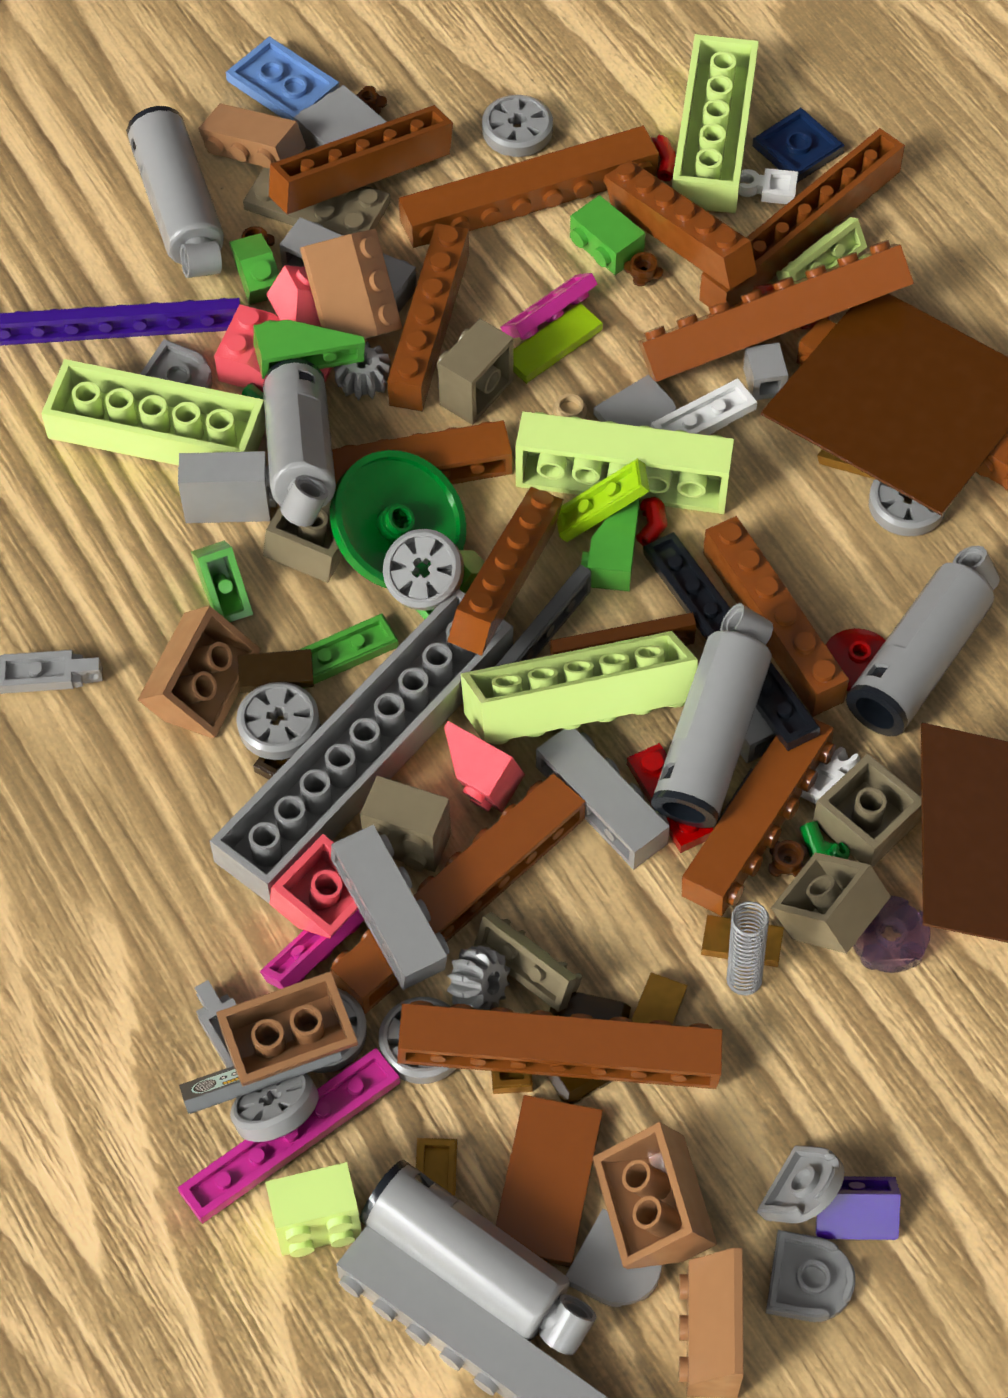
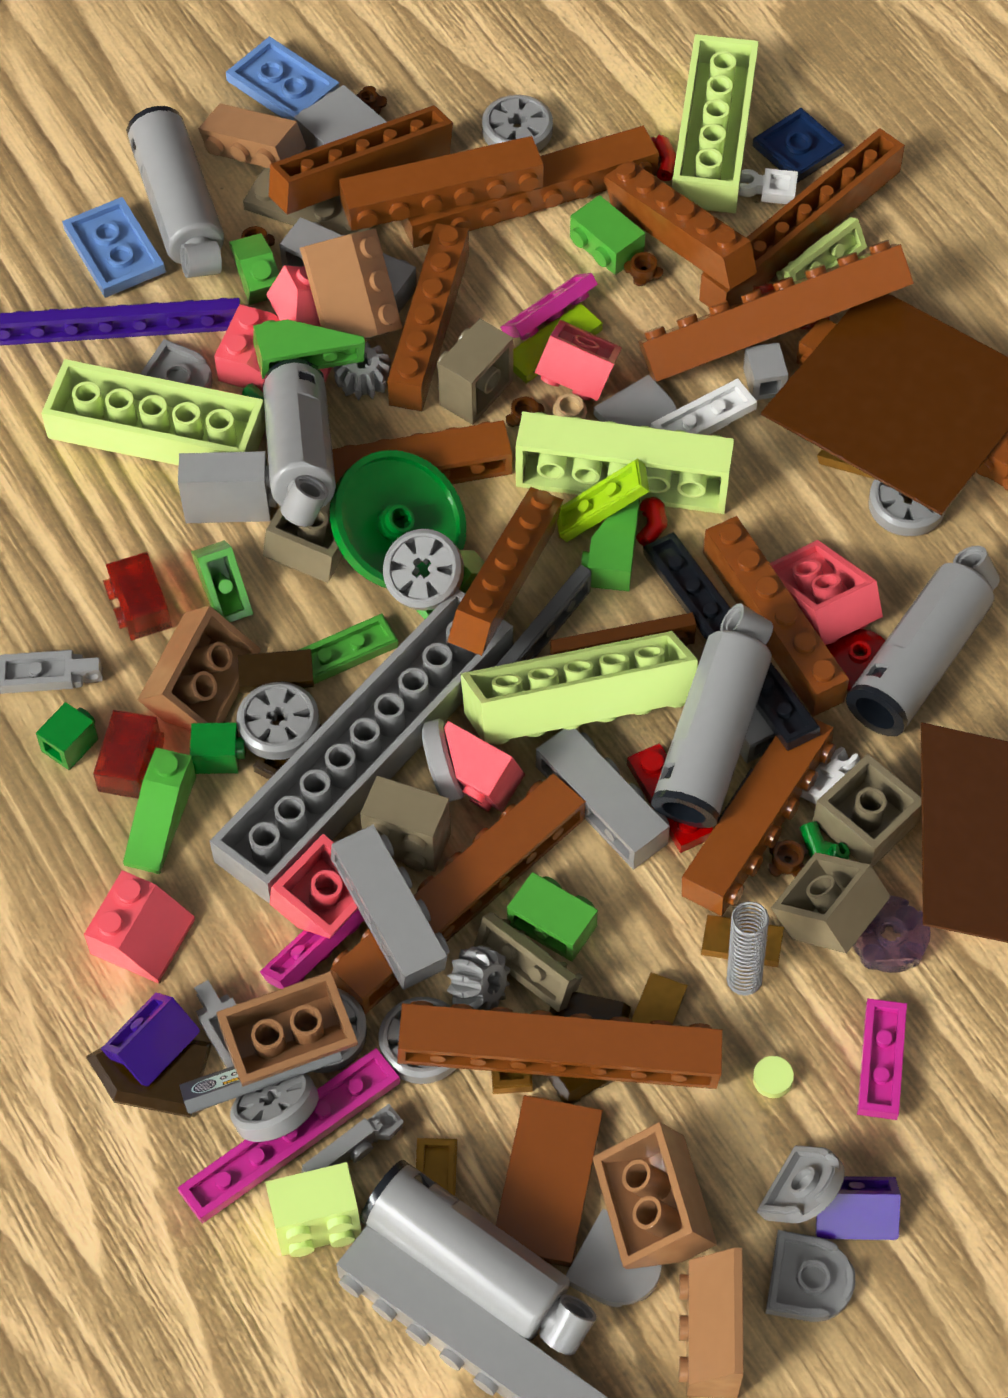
none -> green brick [36,702,99,770]
none -> medium blue plate [62,197,166,298]
none -> coral slope [84,870,195,984]
none -> dark brown tile [86,1039,212,1118]
none -> clear red brick [93,709,164,799]
none -> dark purple panel [101,992,200,1086]
none -> clear red brick [103,552,172,641]
none -> bright green slope [123,747,196,874]
none -> green brick [190,723,246,774]
none -> light grey hinge [302,1104,404,1173]
none -> dark orange brick [339,136,544,231]
none -> light grey wheel [422,718,465,802]
none -> reddish brown plate [506,396,545,427]
none -> bright green brick [507,872,598,962]
none -> coral slope [534,320,622,401]
none -> yellowish green tile [753,1056,794,1098]
none -> coral slope [770,540,883,645]
none -> dark pink plate [857,998,907,1120]

